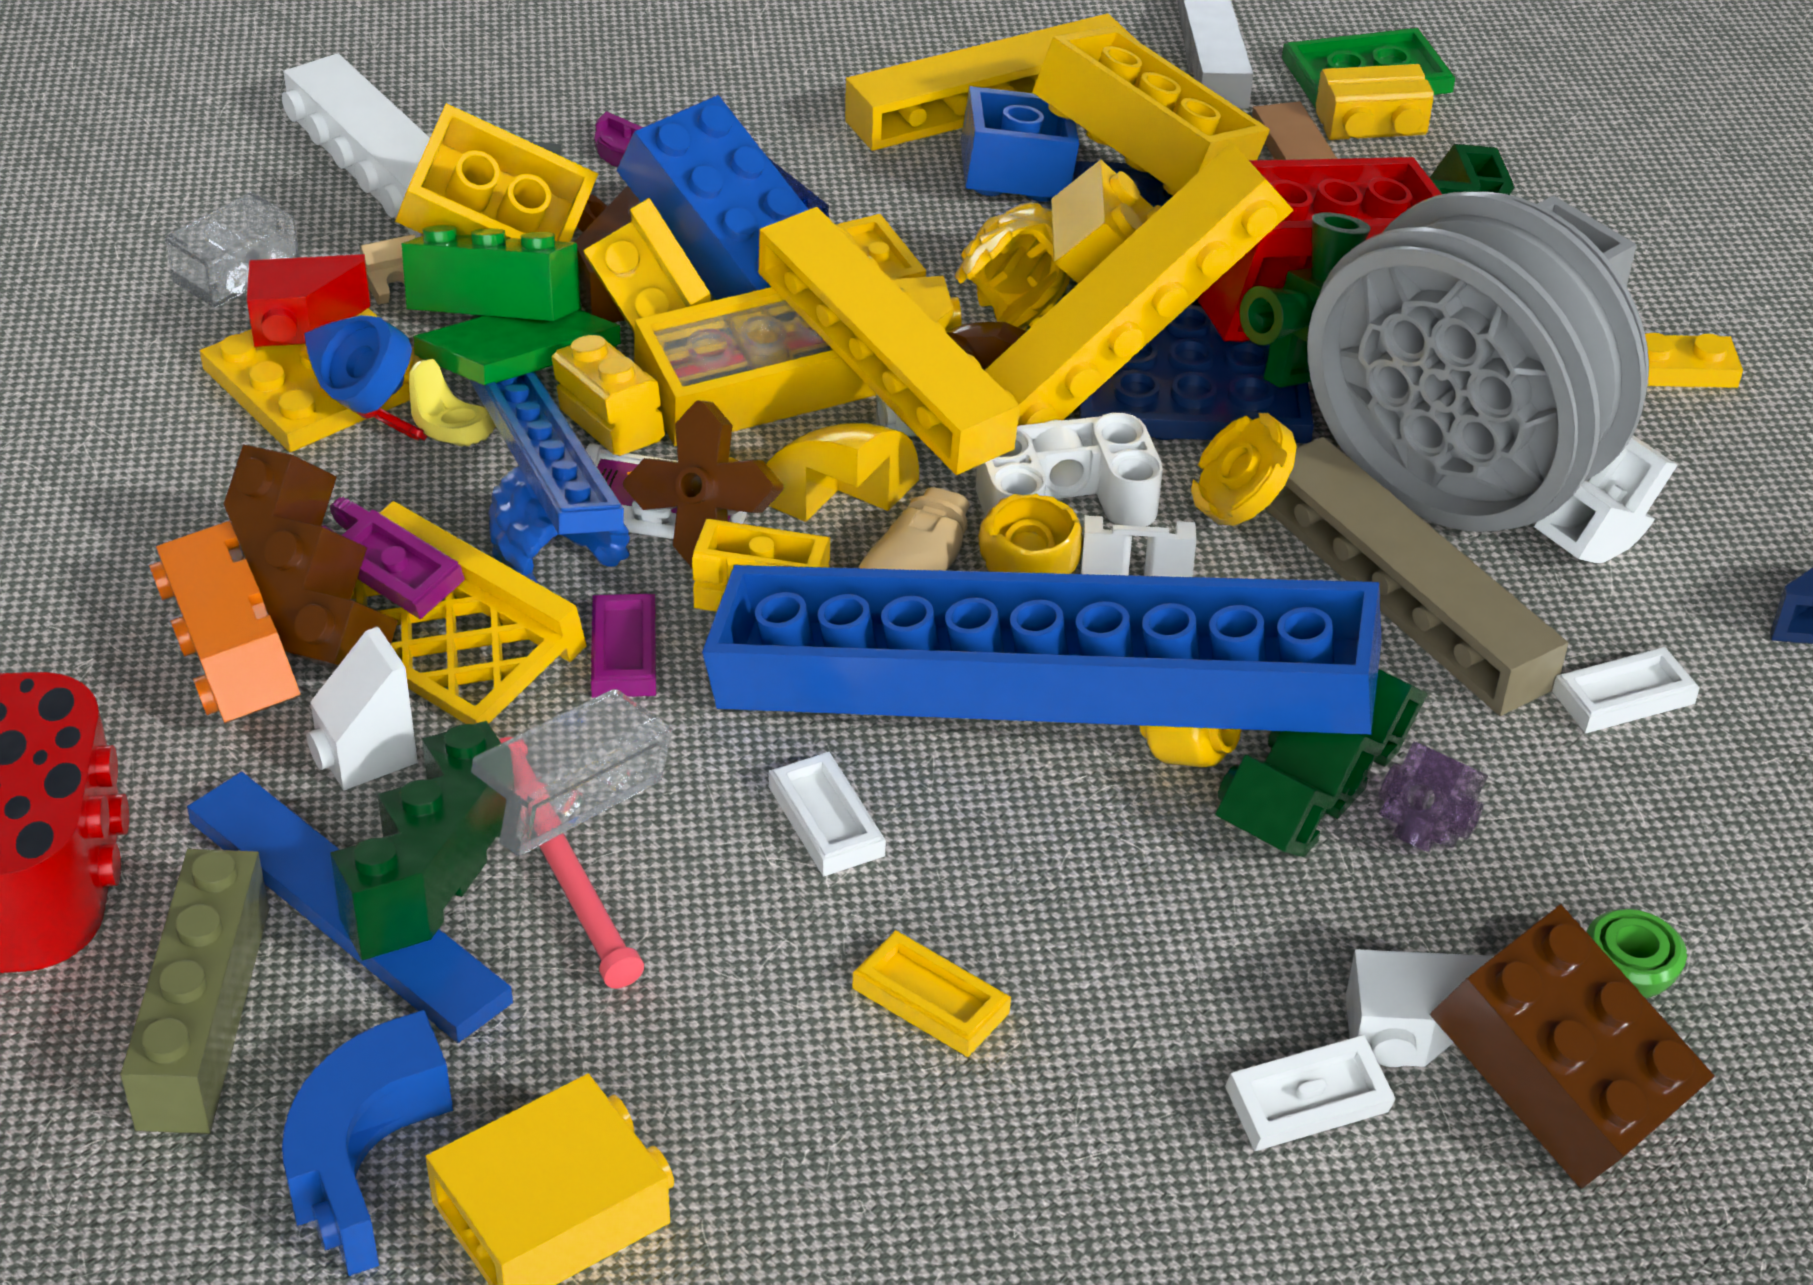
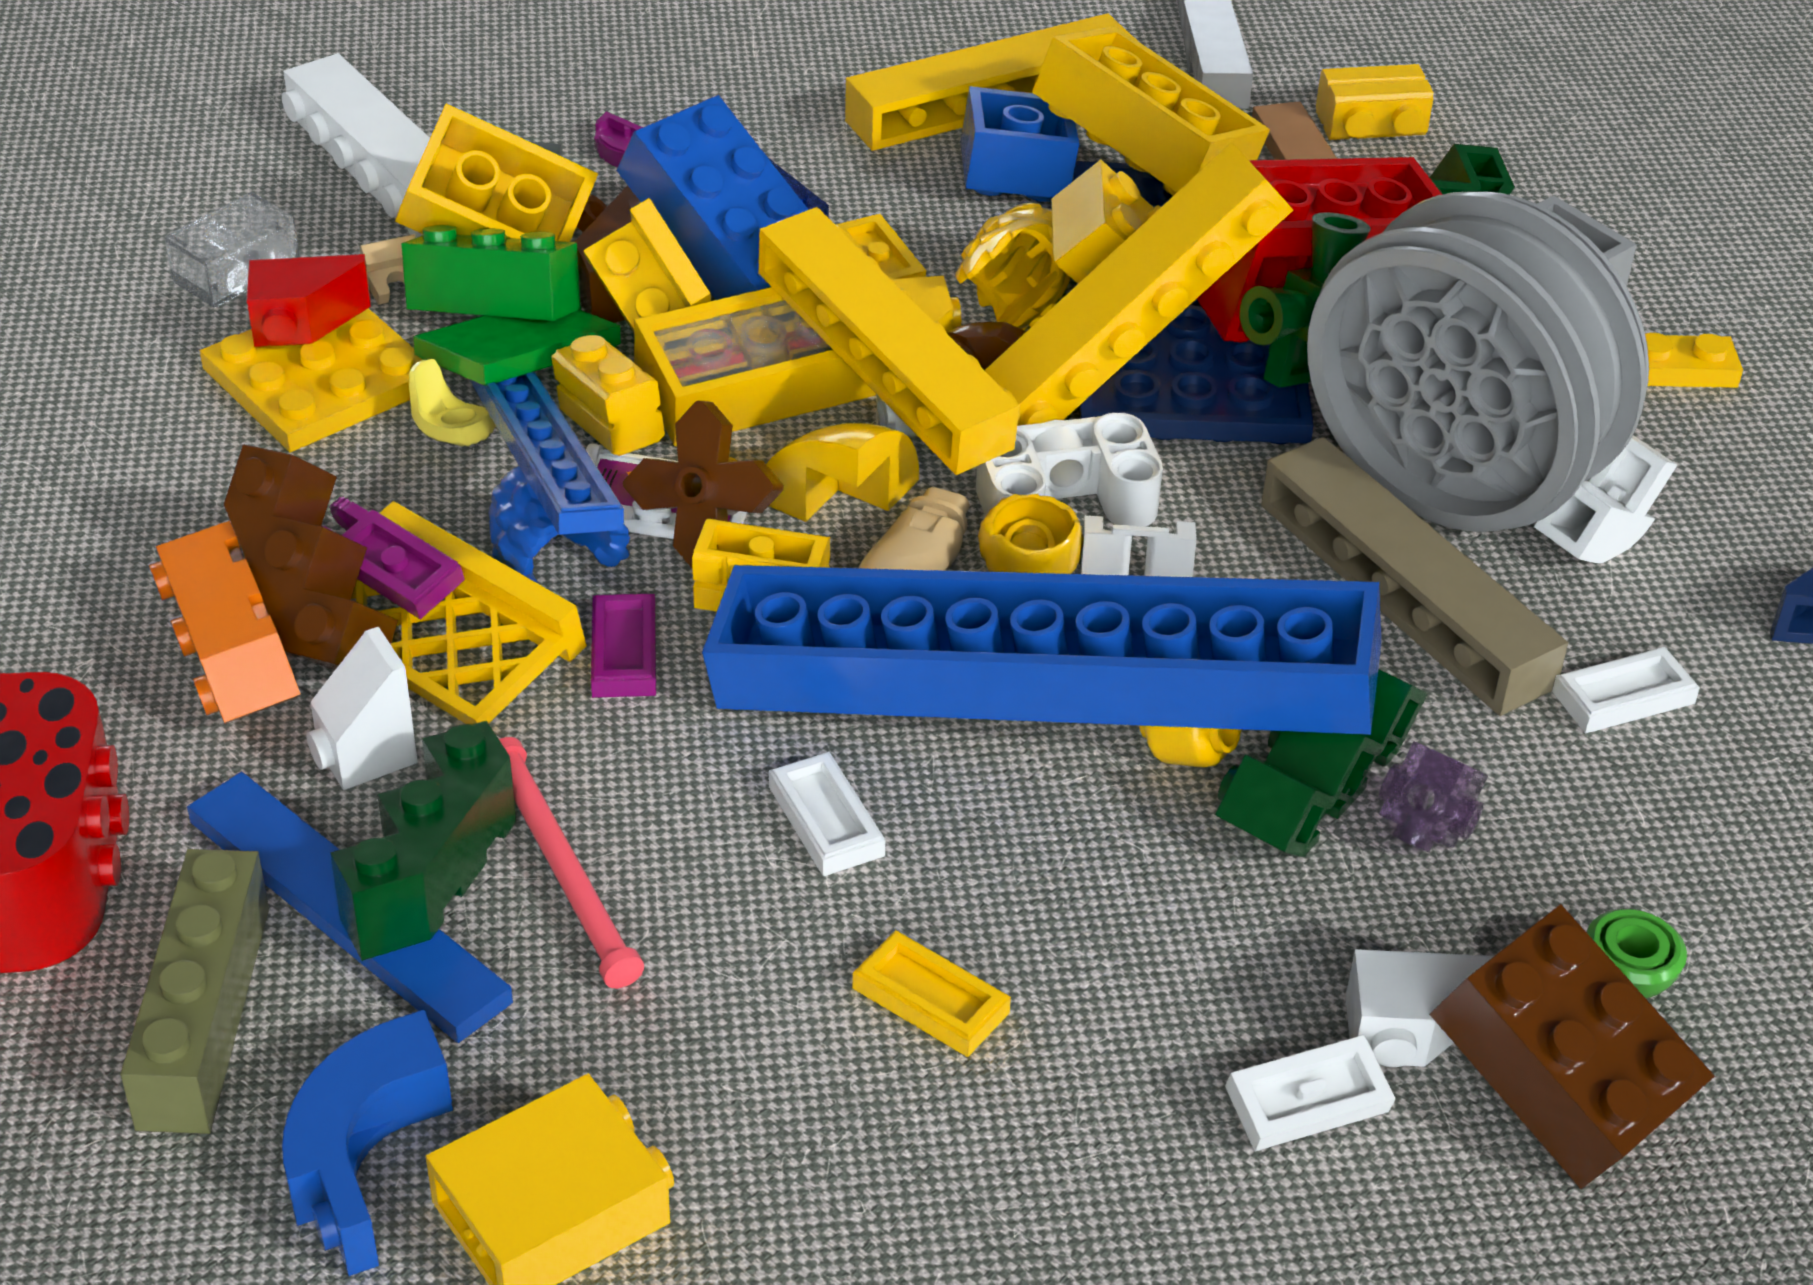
blue piece [304,315,427,442] -> none
clear panel [471,689,673,857] -> none
yellow tile [1191,413,1297,526] -> none
green tile [1282,28,1455,109] -> none

